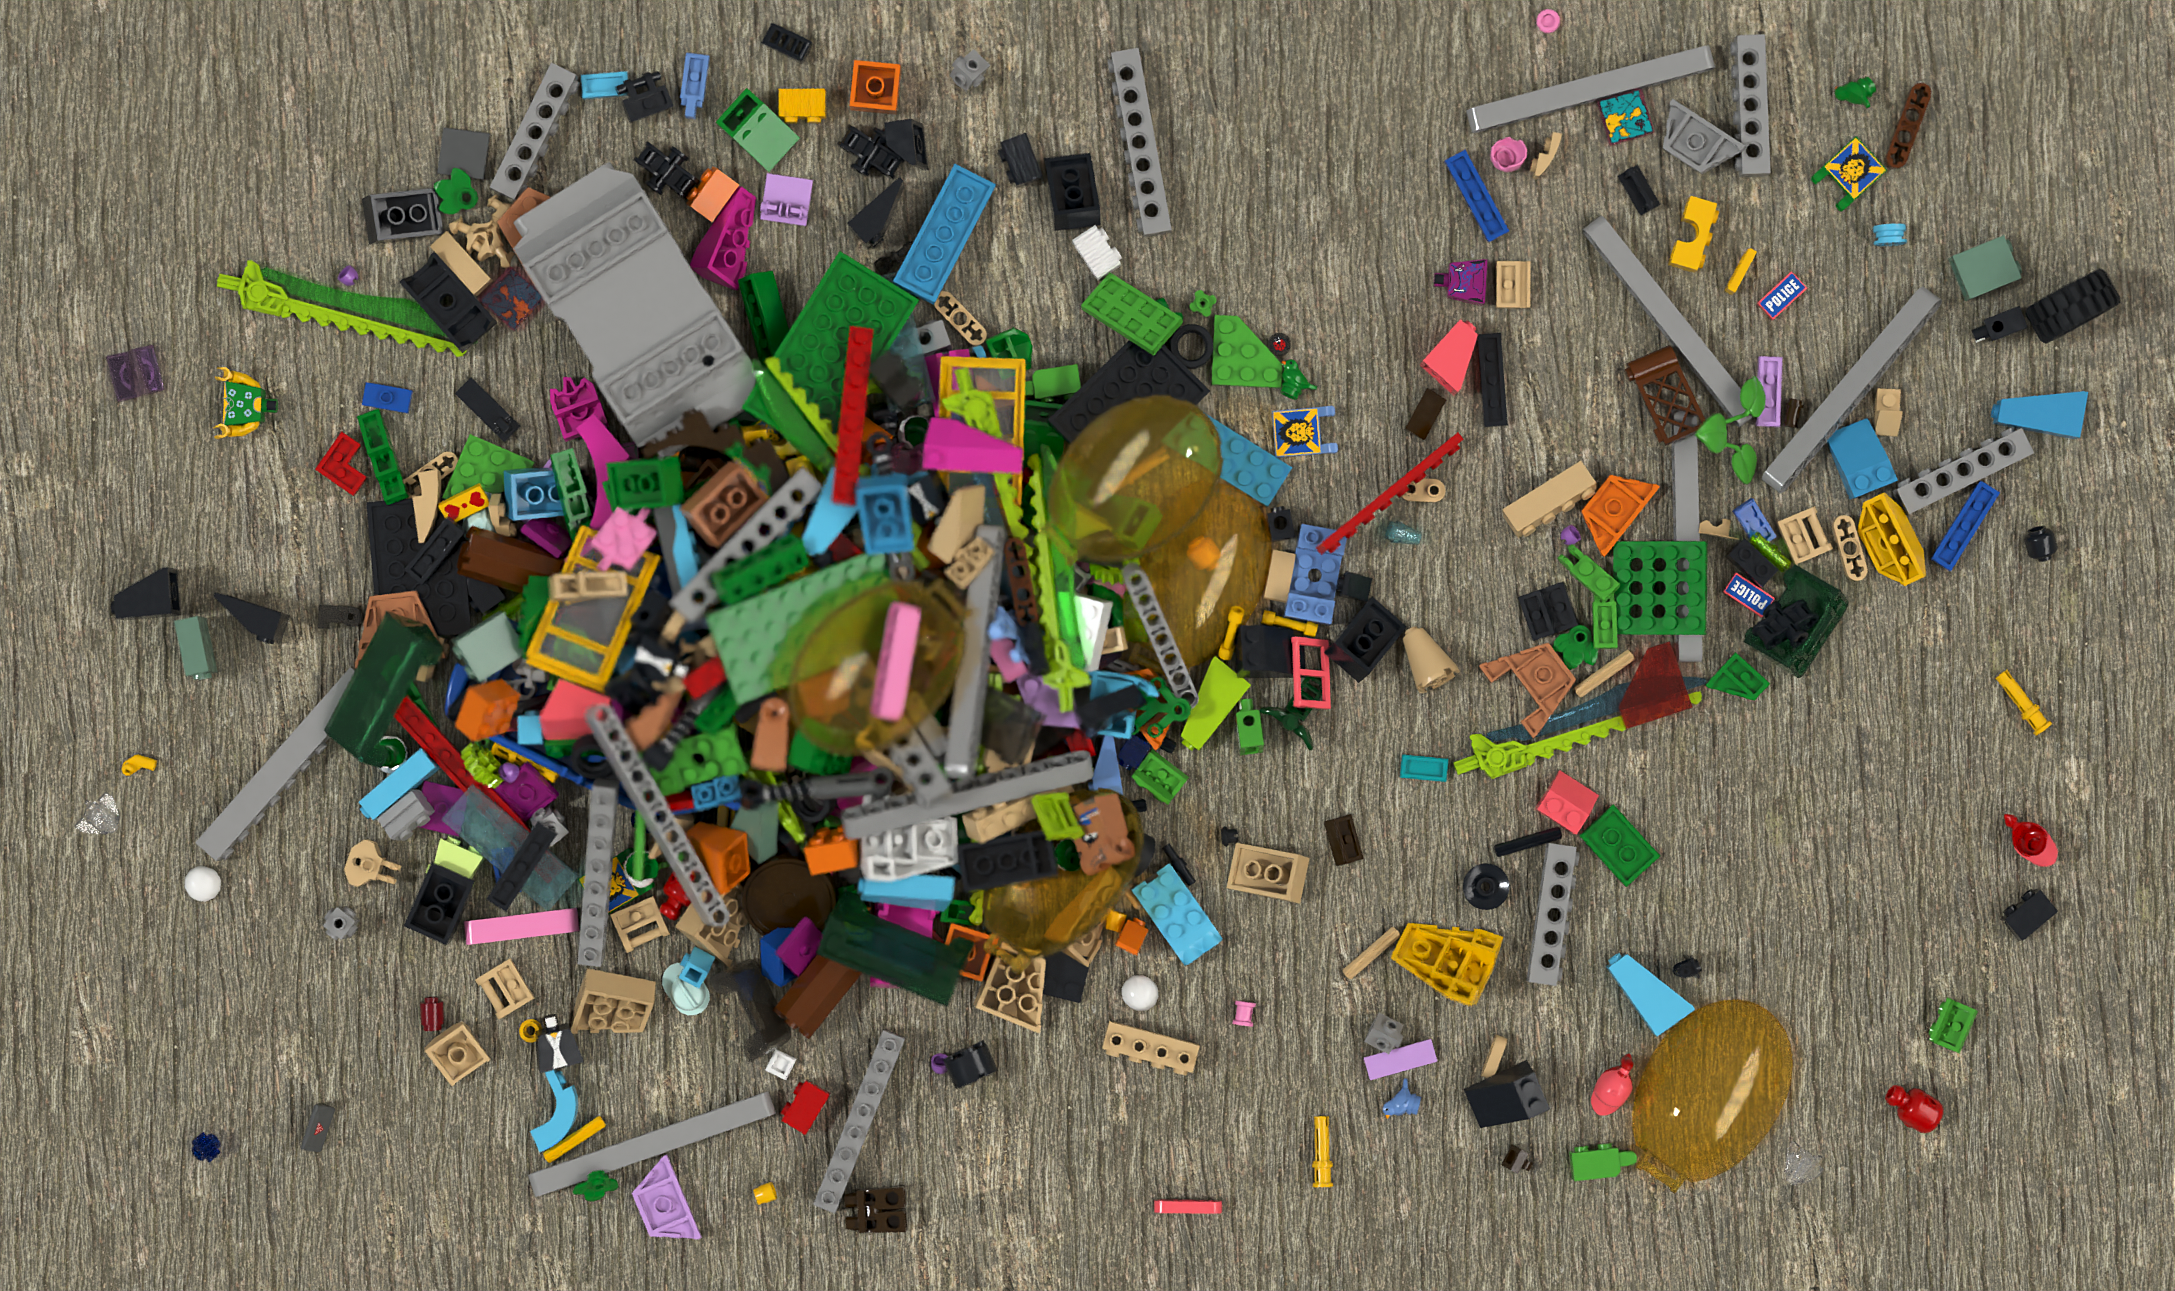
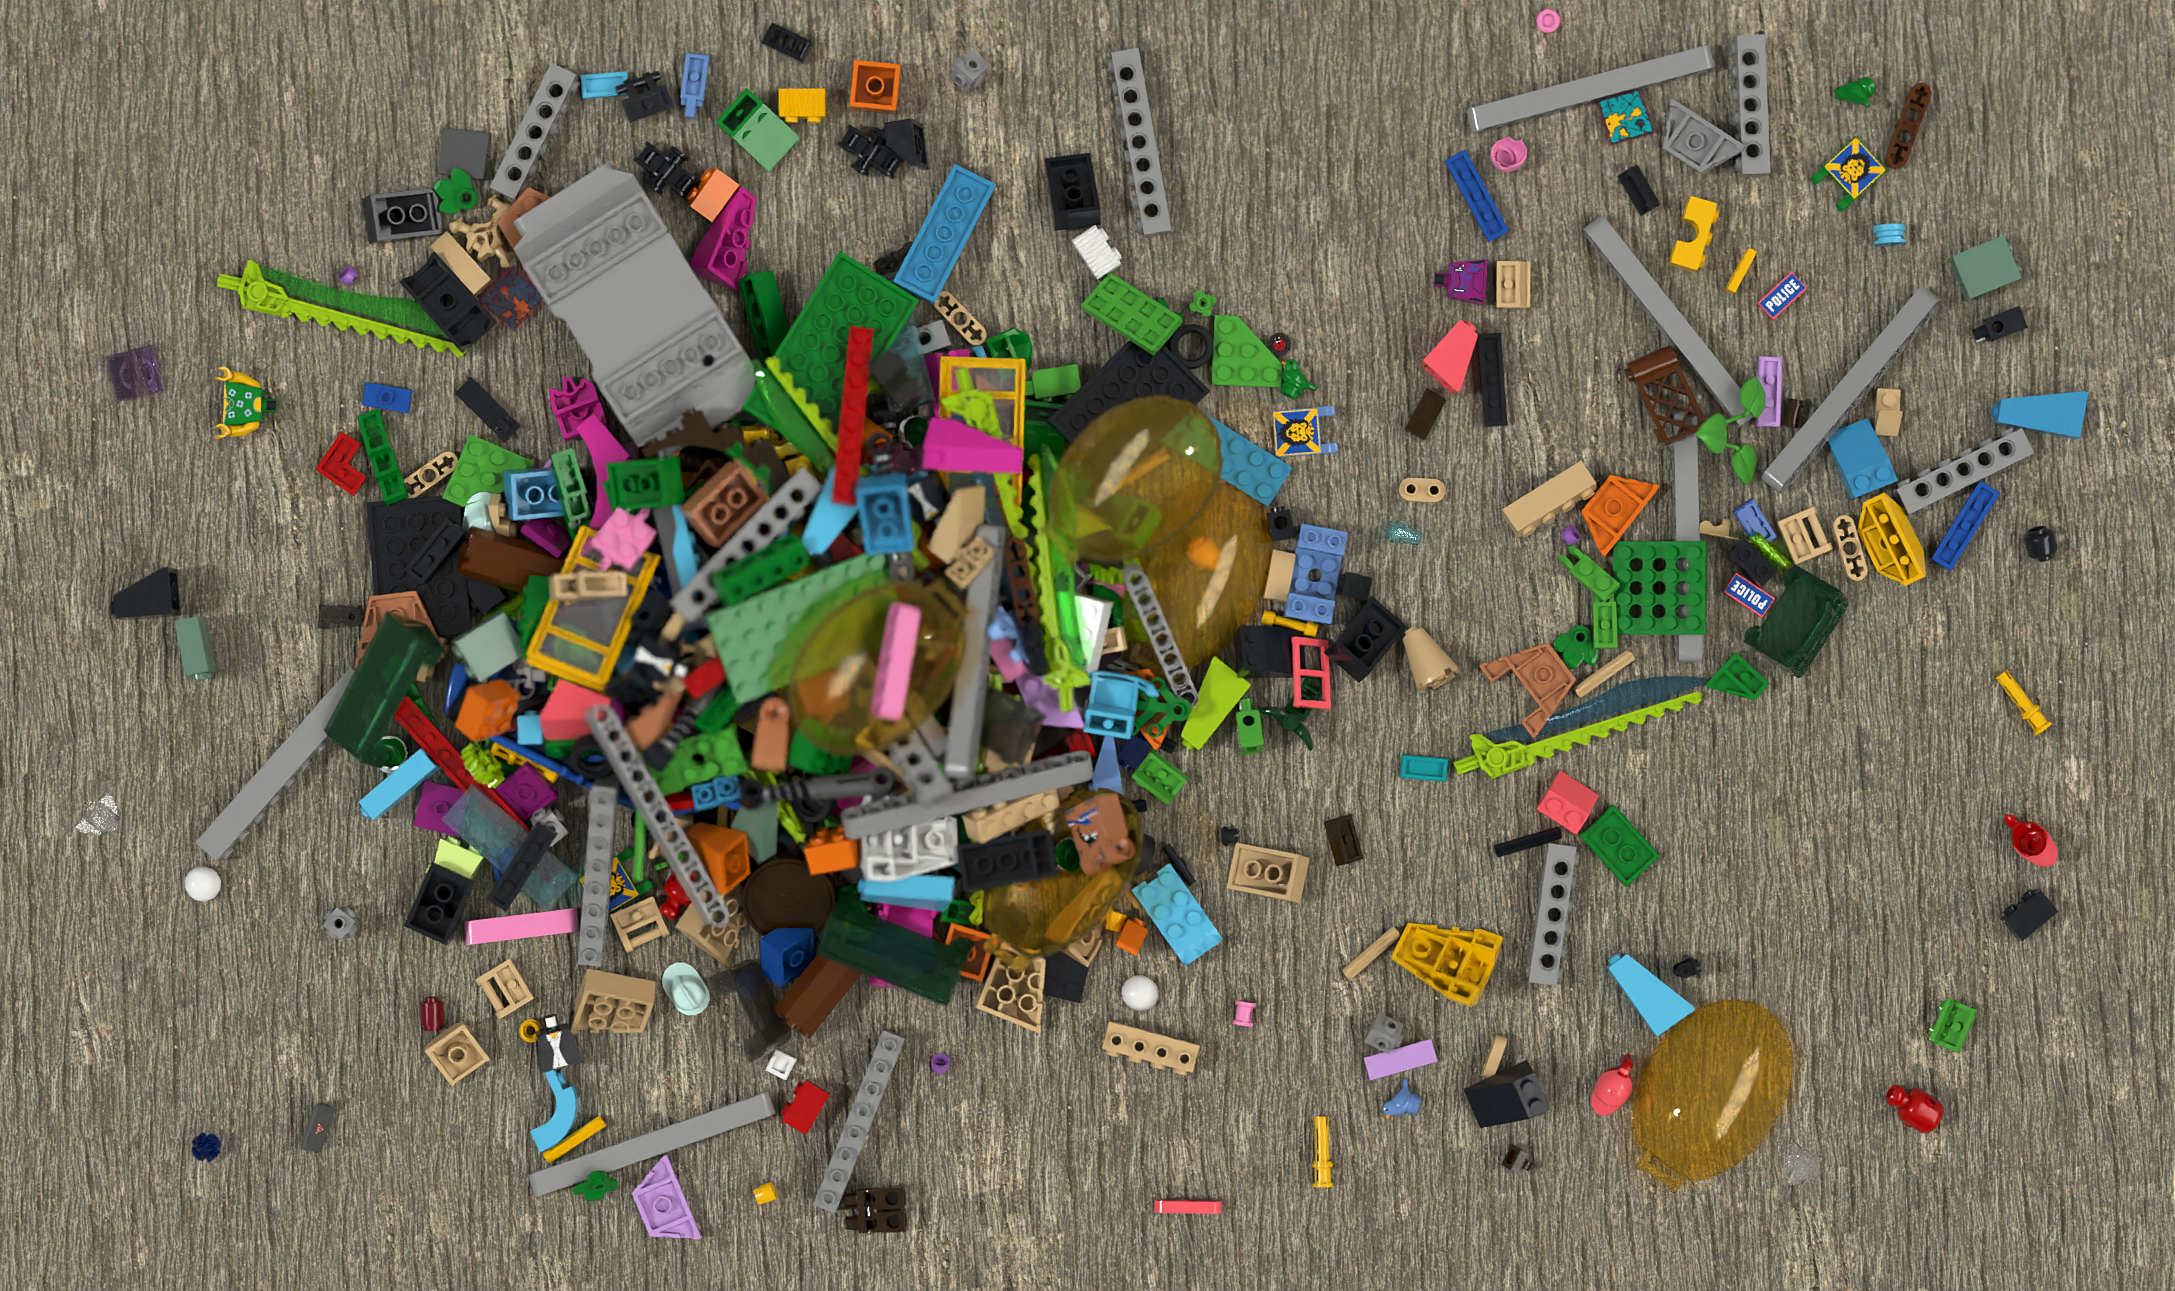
yellow arm [121,754,157,776] -> none
black slope [213,592,290,644] -> none
tan hinge [344,839,401,887] -> none
light grey brick [377,789,435,841] -> none
tan slope [413,470,442,544] -> none
yellow tile [438,483,490,522] -> none
medium lavender hinge [498,762,519,783] -> none
green hair [623,851,659,888] -> none
medium azure brick [679,946,715,988] -> none
lavender hinge [760,173,813,226] -> none
magenta plate [775,917,828,977] -> none
black slope [847,177,905,249] -> none
black brick [942,1040,998,1089] -> none
black brick [998,133,1043,188] -> none
lime plate [1031,792,1085,840] -> none
black slope [1074,684,1148,739] -> none
yellow bar [1218,606,1245,660] -> none
red plate [1316,432,1464,555] -> none
black dish [1463,863,1510,910] -> none
black slope [1518,581,1579,641] -> none
tan slope [1530,132,1562,179] -> none
bright green hinge [1569,1143,1638,1181] -> none
clear red plate [1618,641,1693,730] -> none
black axle [1752,599,1819,650] -> none
black tyre [2026,268,2120,344] -> none

